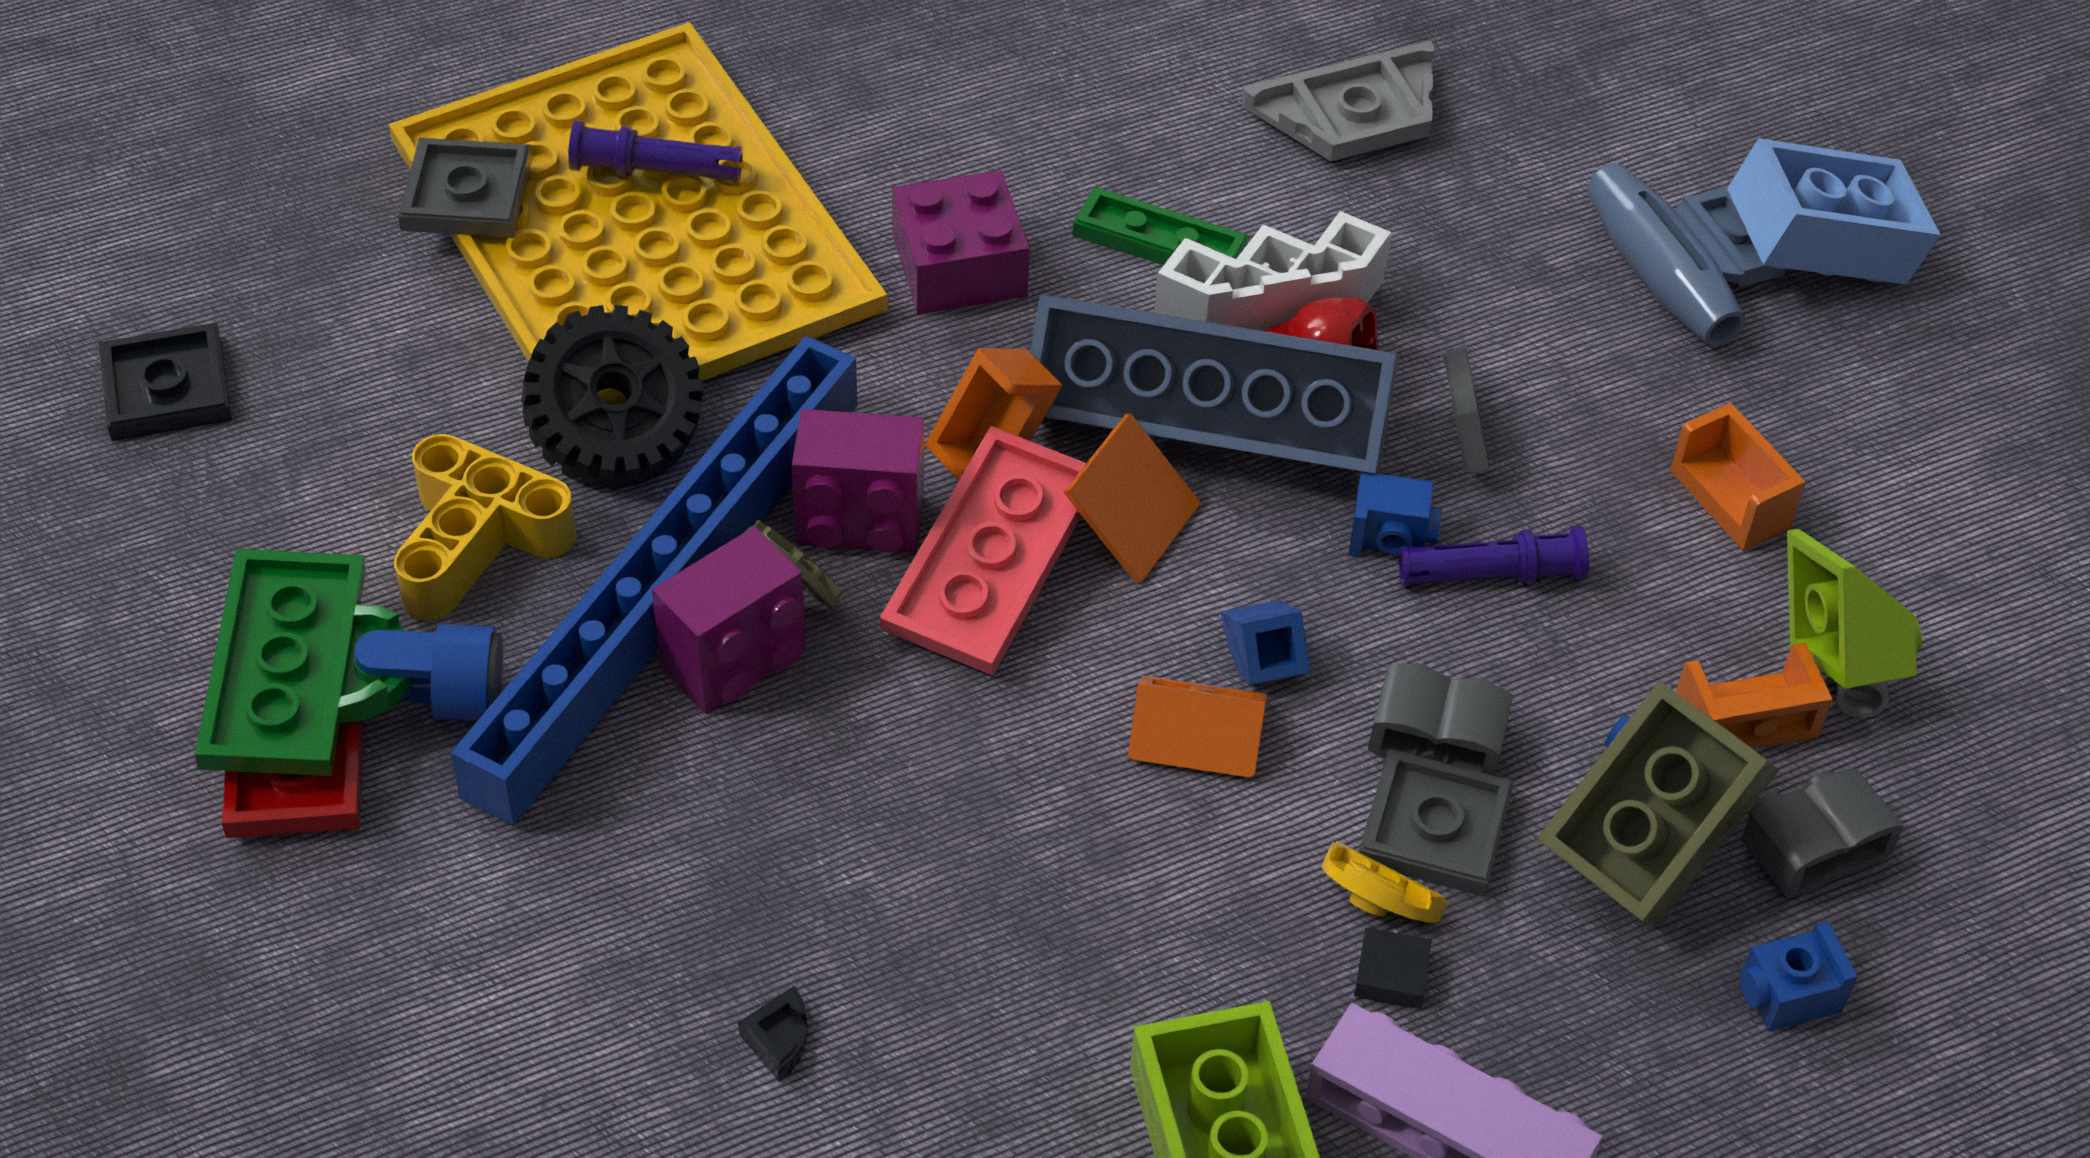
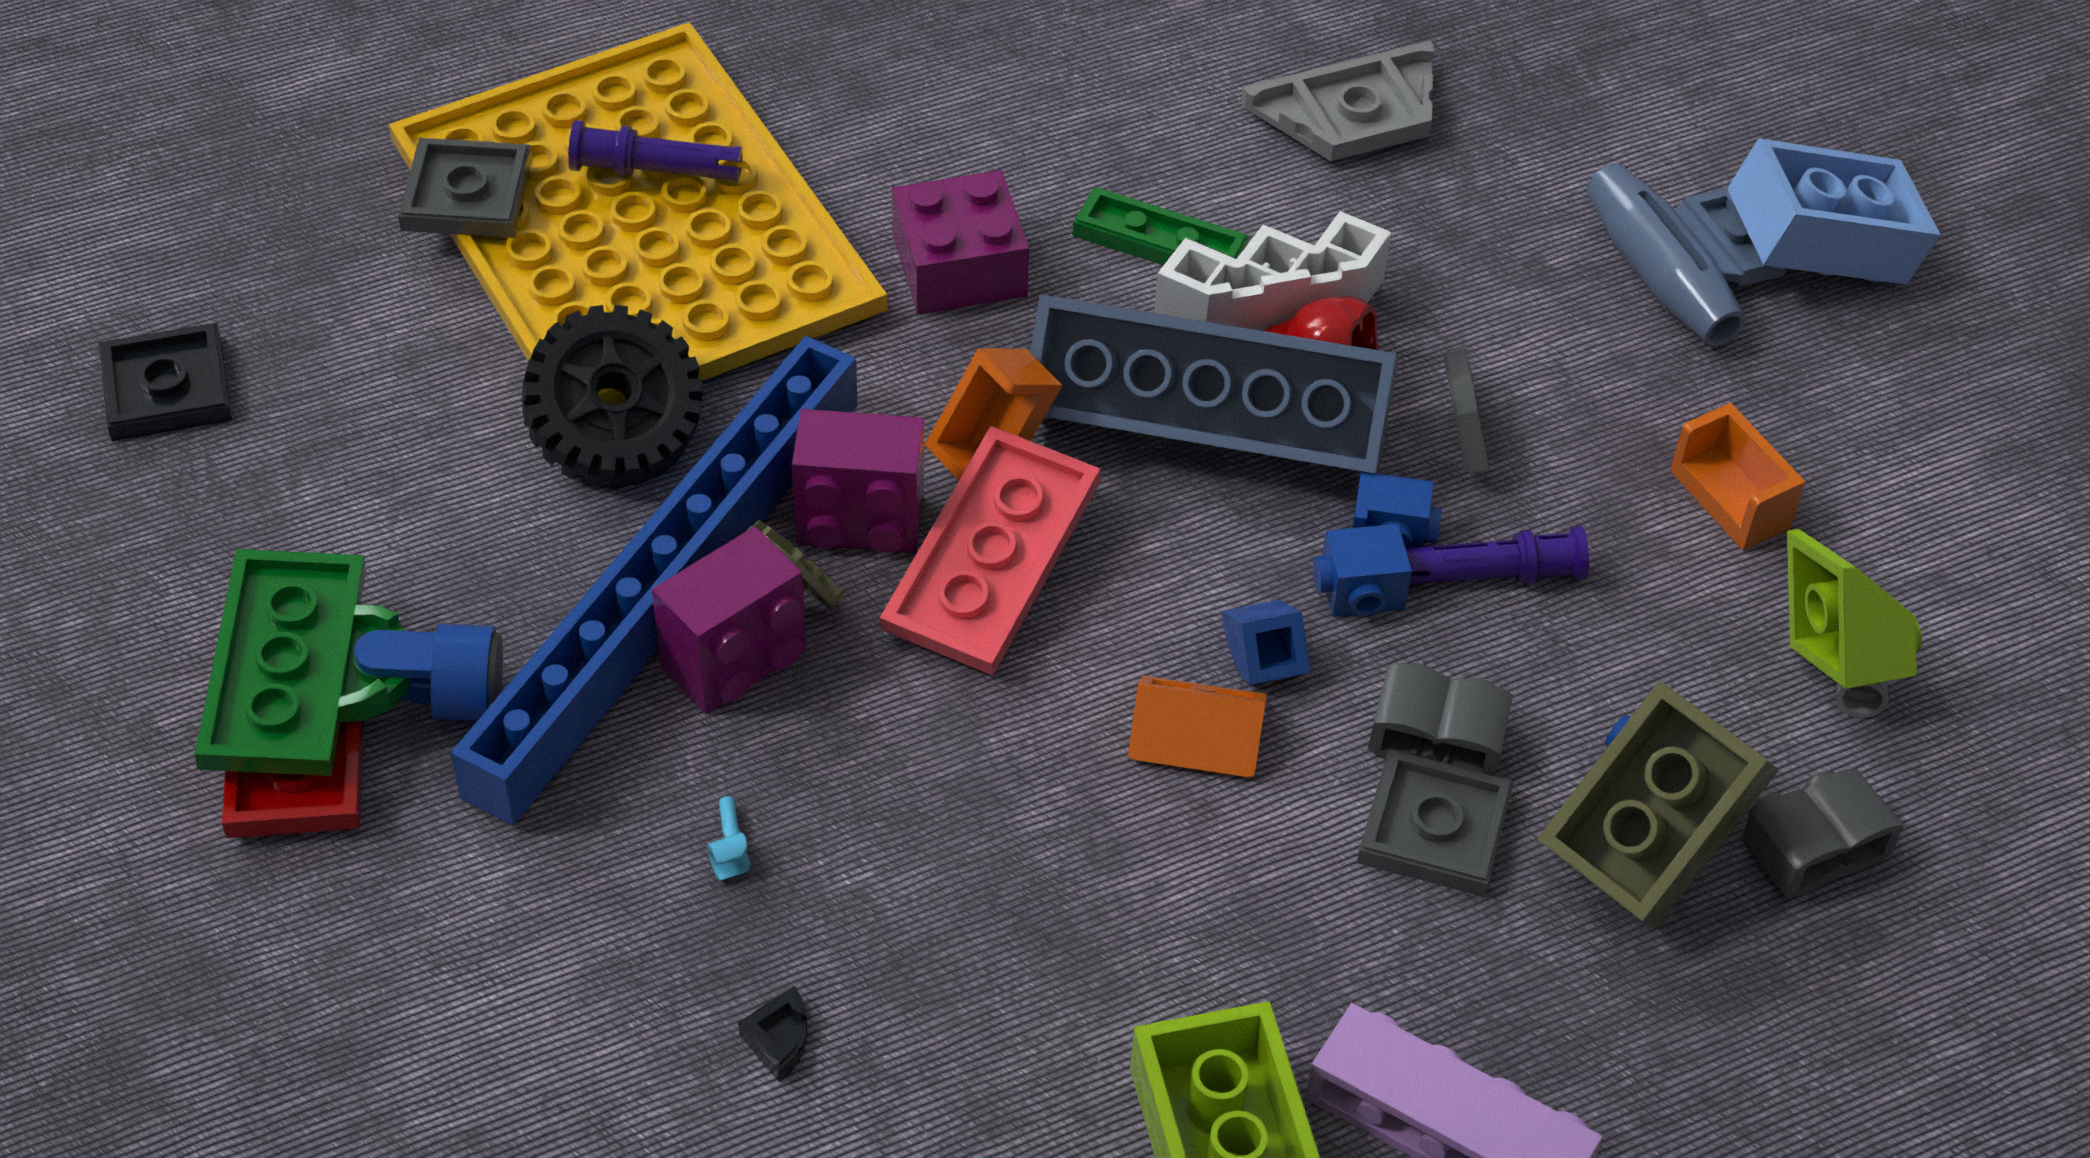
yellow beam [394,434,577,621] -> none
orange piece [1064,413,1201,583] -> none
yellow plate [1321,841,1449,923] -> none
black tile [1354,927,1432,1009] -> none
orange panel [1676,642,1833,749] -> none
blue brick [1740,921,1858,1031] -> none
none -> medium azure hand [707,796,751,881]
none -> blue brick [1313,524,1412,617]

